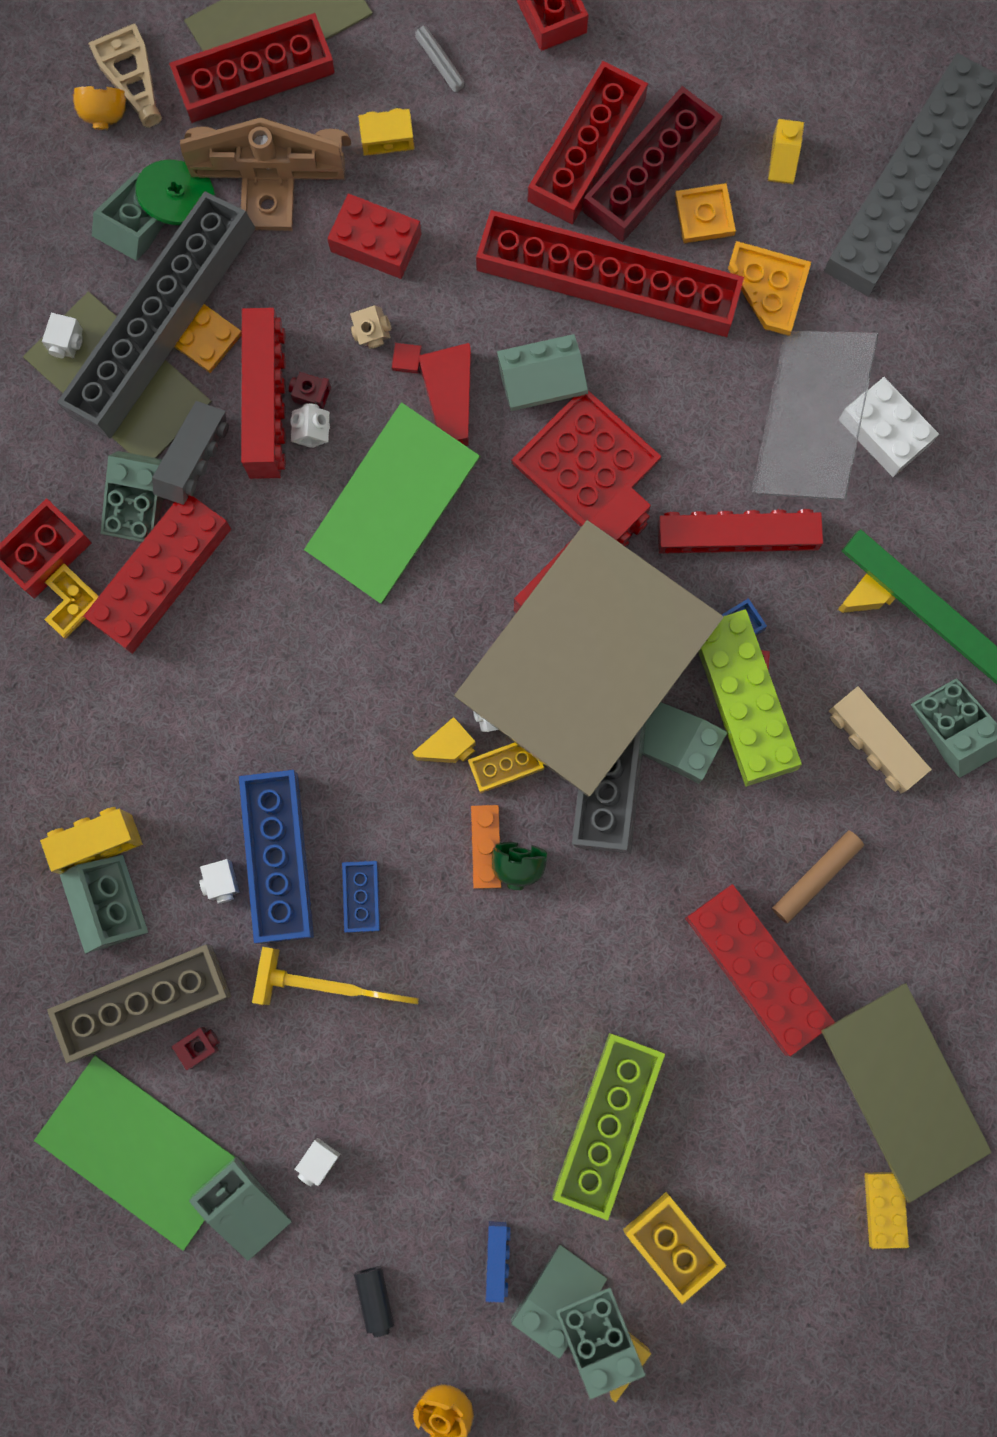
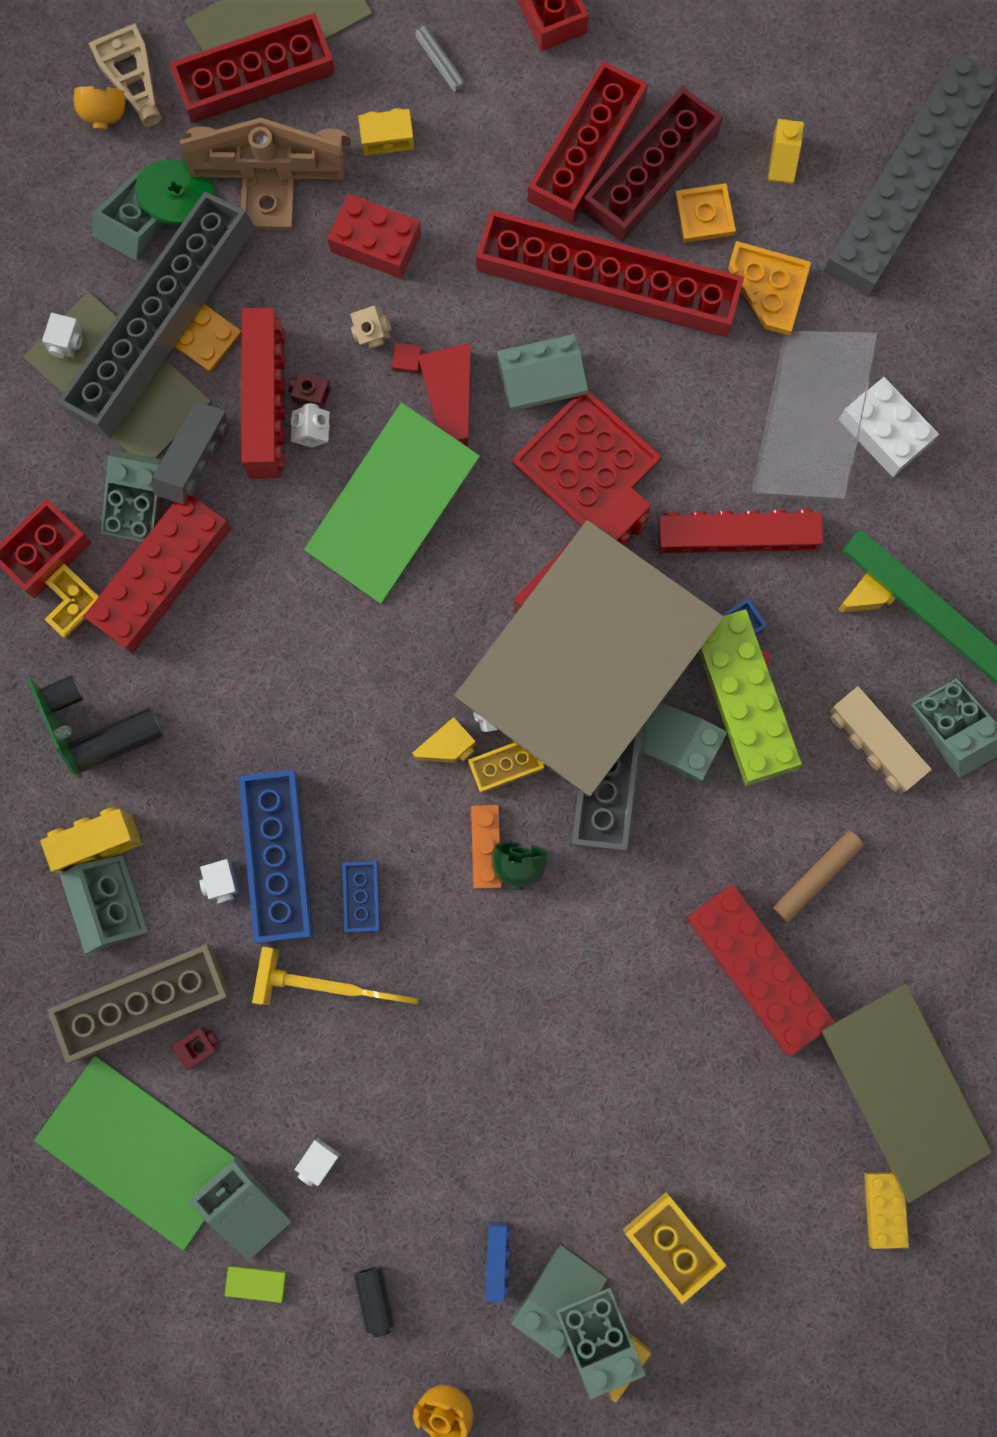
lime brick [552,1033,665,1221] -> none
none -> black piece [27,675,163,779]
none -> lime tile [225,1265,287,1303]

